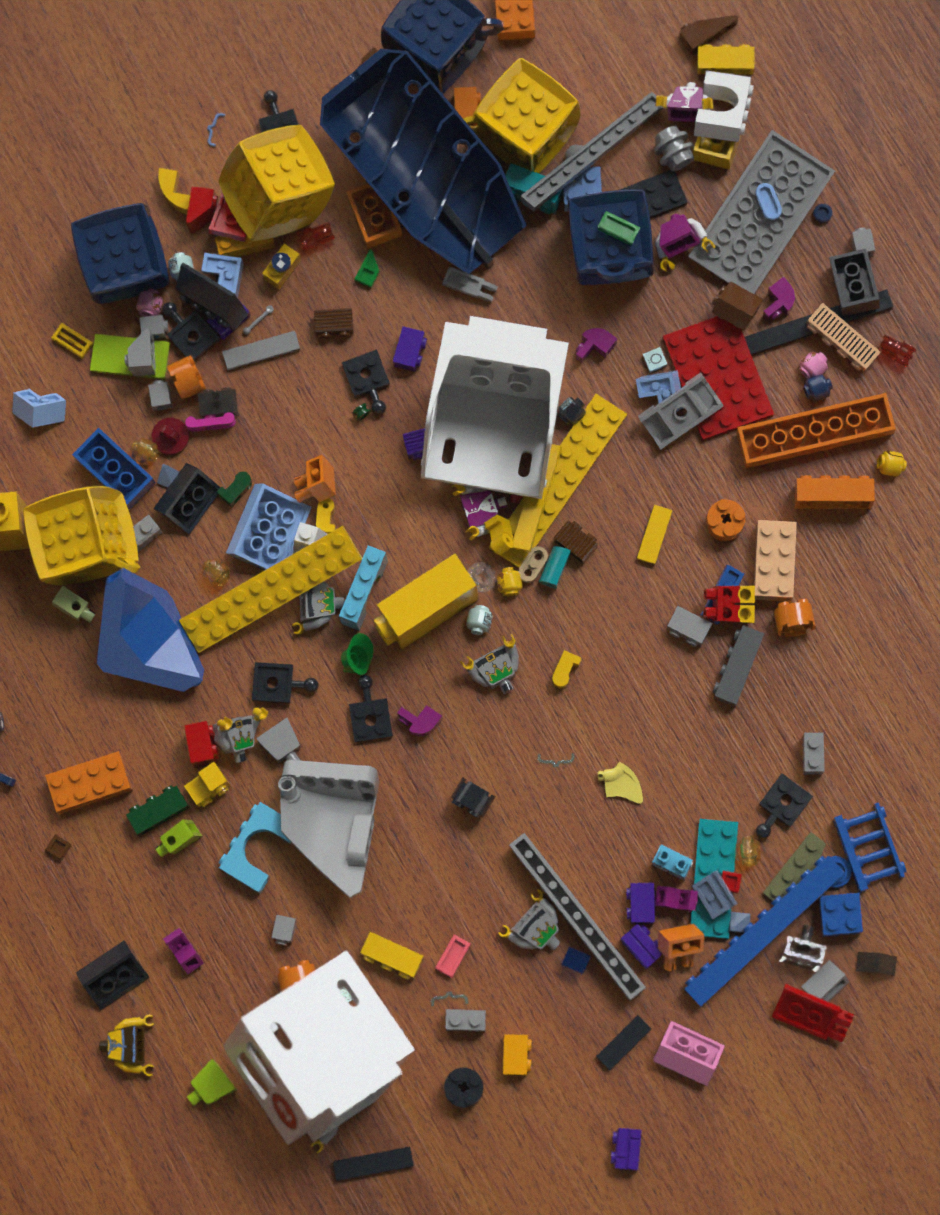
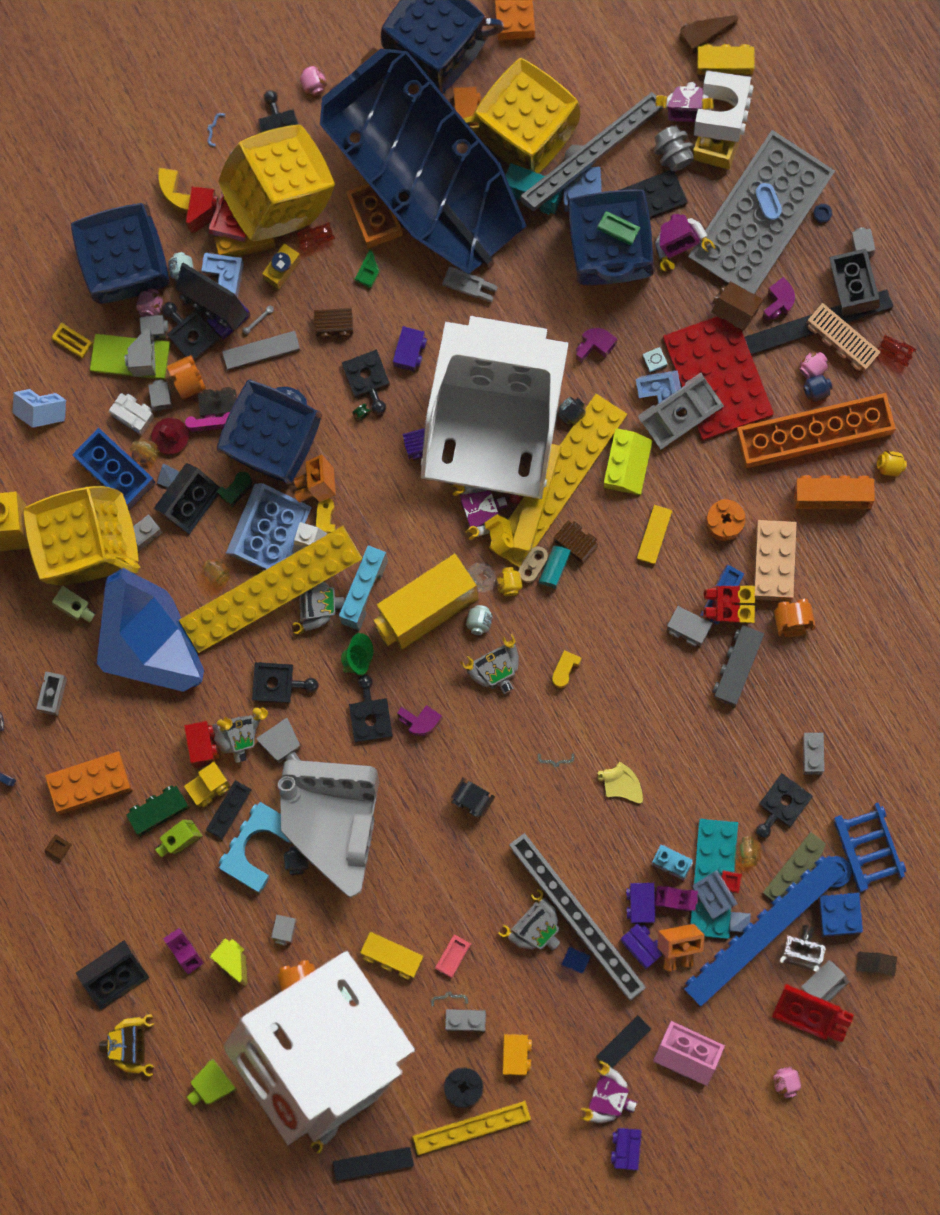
none -> light grey brick [36,672,67,716]
none -> white brick [109,393,154,435]
none -> black tile [206,780,252,840]
none -> neon yellow slope [210,938,247,986]
none -> dark blue piece [217,379,322,485]
none -> black head [283,846,309,875]
none -> bright pink head [300,66,327,96]
none -> yellow tile [412,1101,531,1155]
none -> torso [579,1061,637,1123]
none -> neon yellow slope [604,428,652,495]
none -> bright pink head [773,1067,801,1098]

